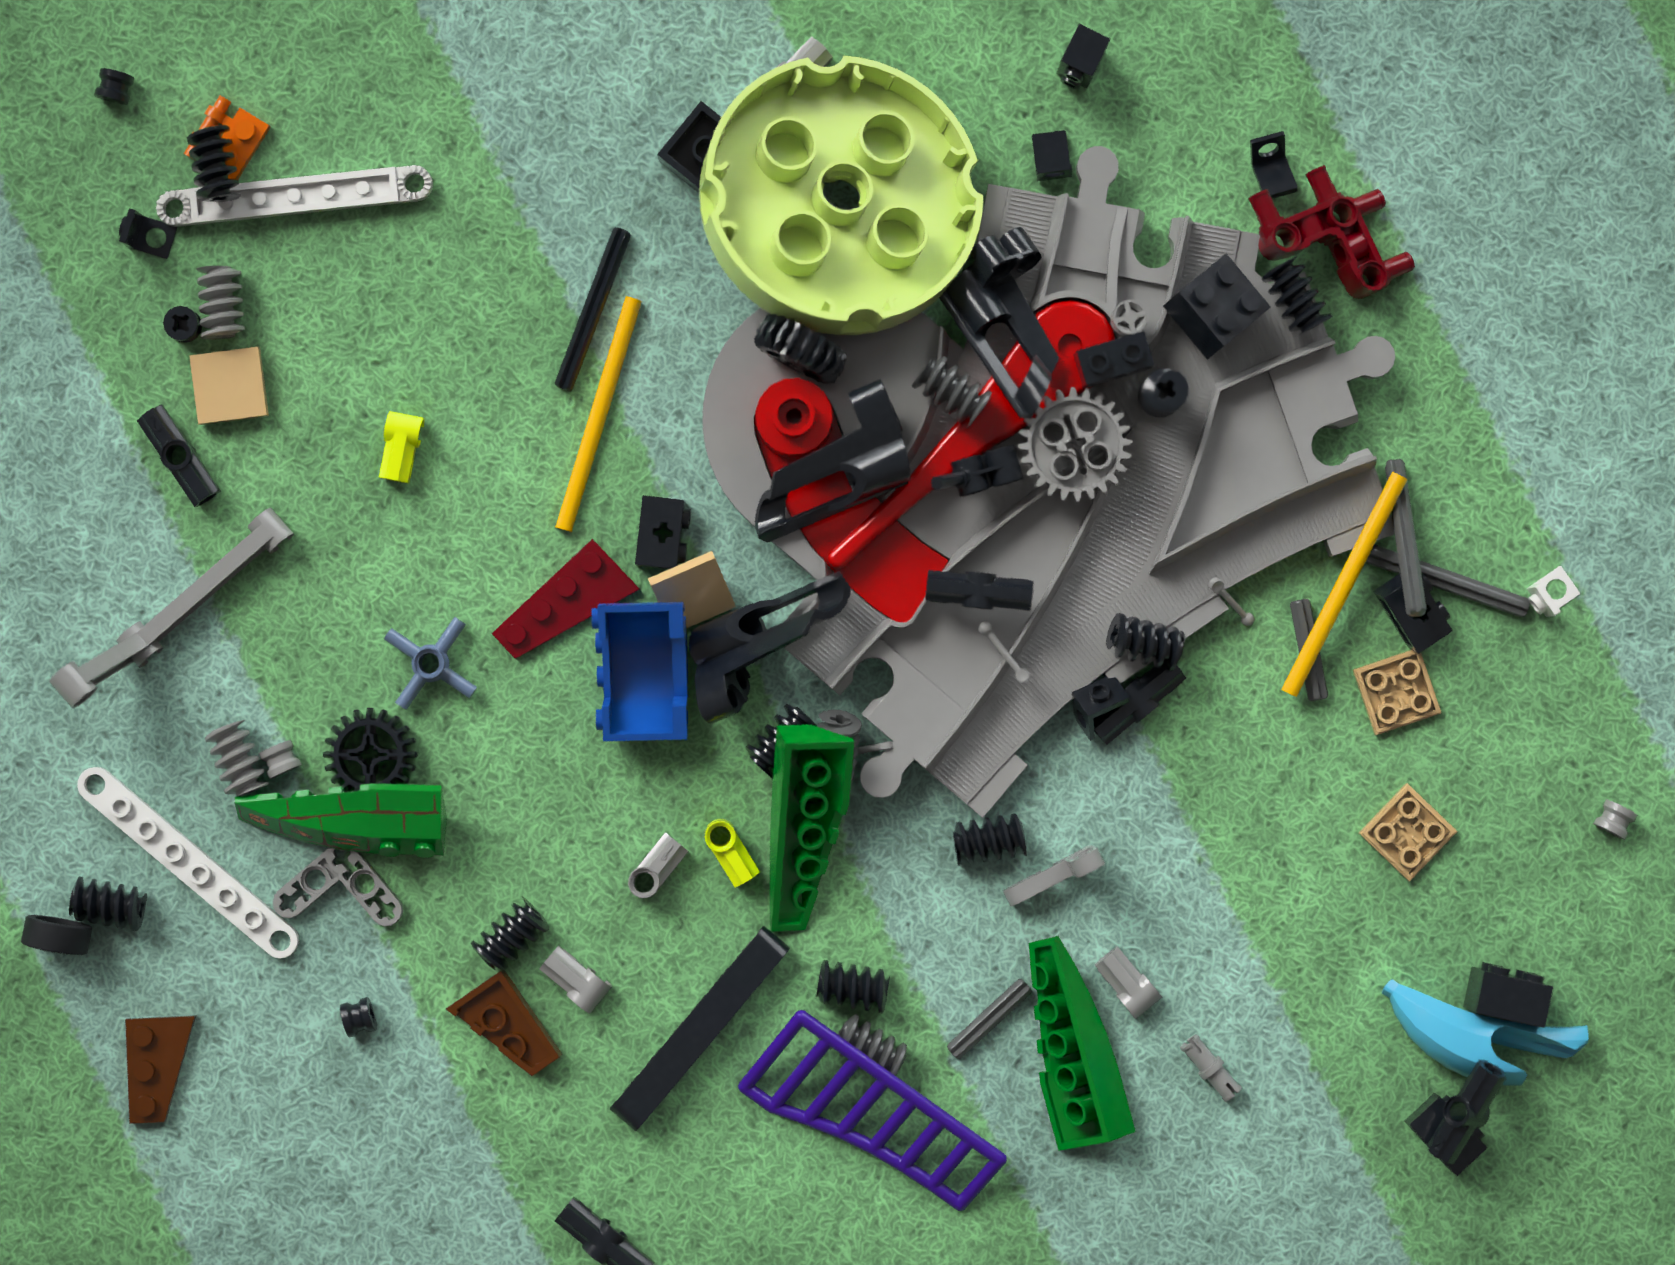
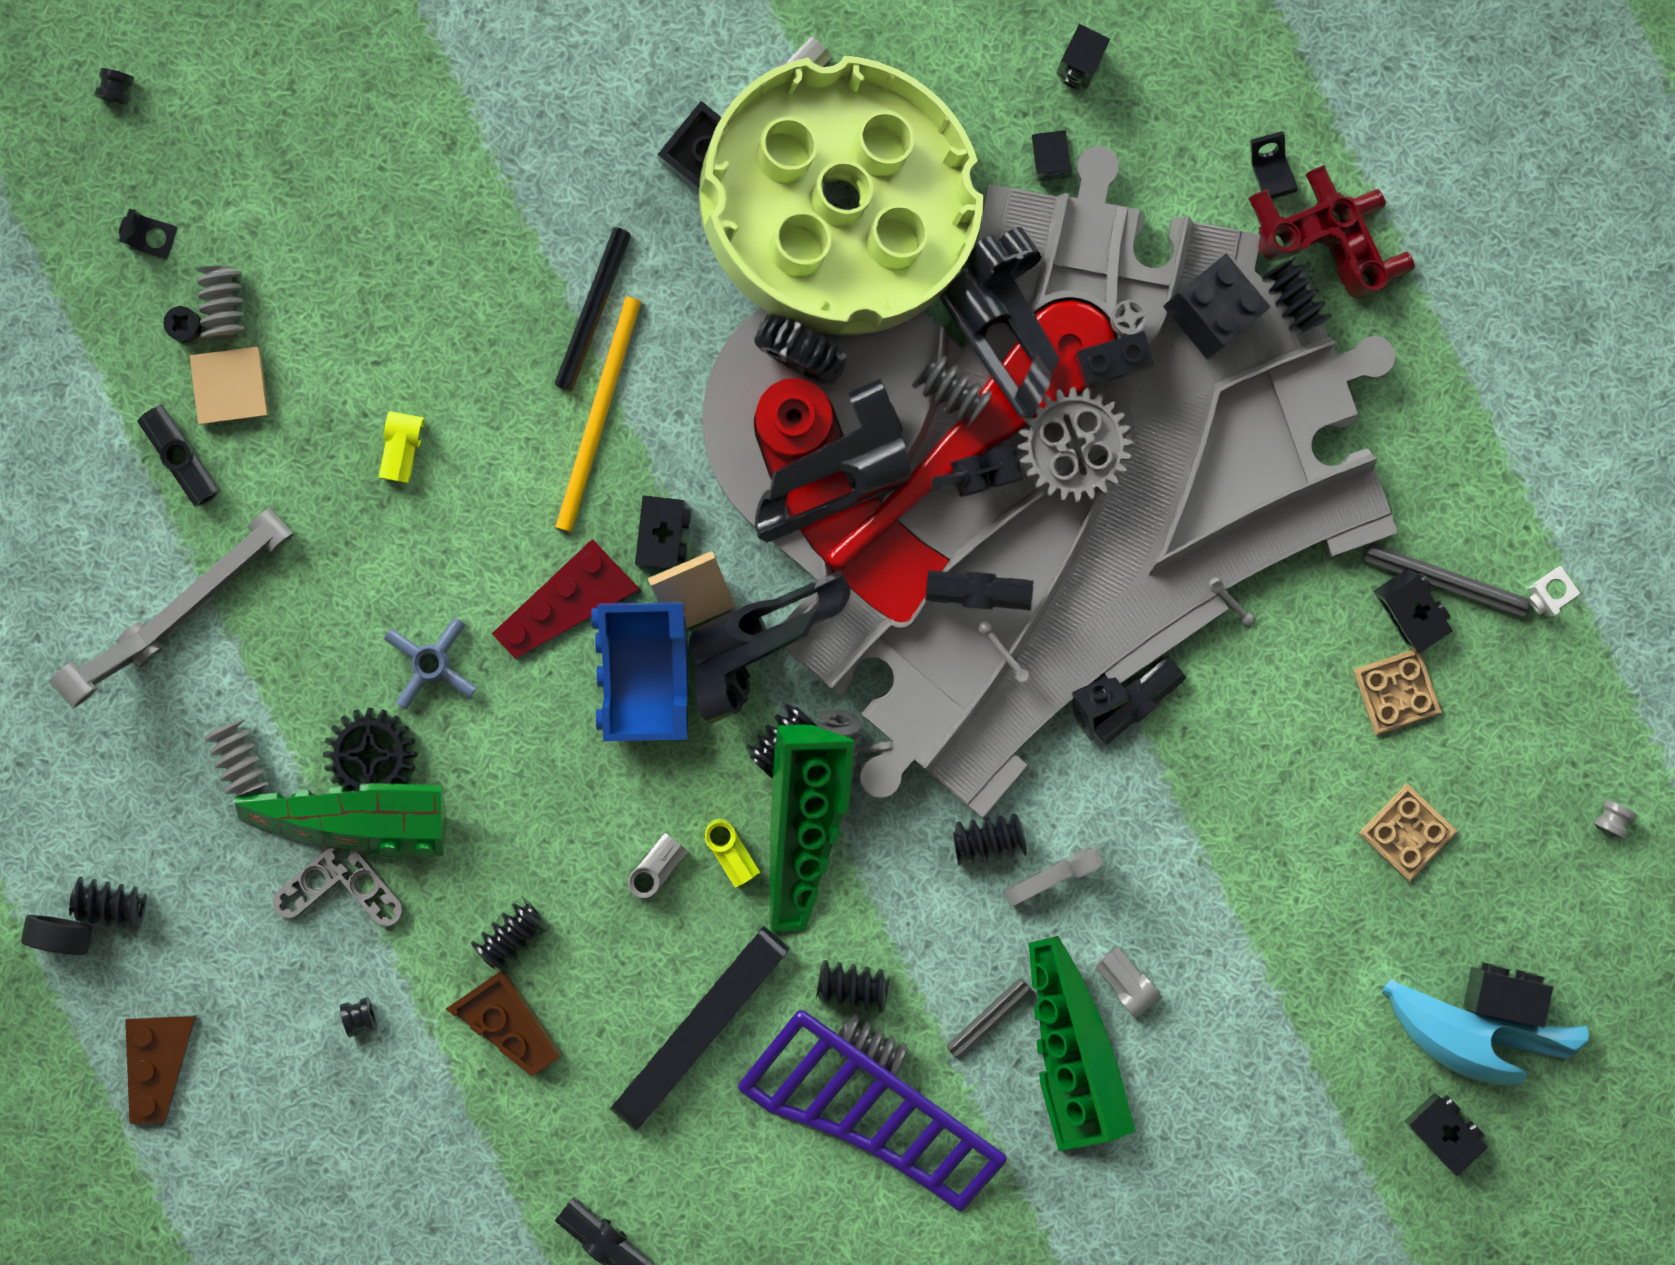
white plate [77,767,299,958] -> none
white plate [156,165,433,227] -> none
orange plate [183,95,271,180] -> none
black piece [187,125,241,202] -> none
light grey wheel [259,740,302,779] -> none
light grey piece [539,946,612,1014] -> none
black piece [1106,613,1185,671] -> none
black piece [1138,368,1189,417] -> none
light grey pin [1180,1034,1242,1102] -> none
yellow piece [1281,472,1408,697] -> none
dark grey axle [1290,599,1328,701] -> none
dark grey axle [1385,459,1426,617] -> none
black piece [1427,1060,1506,1164] -> none

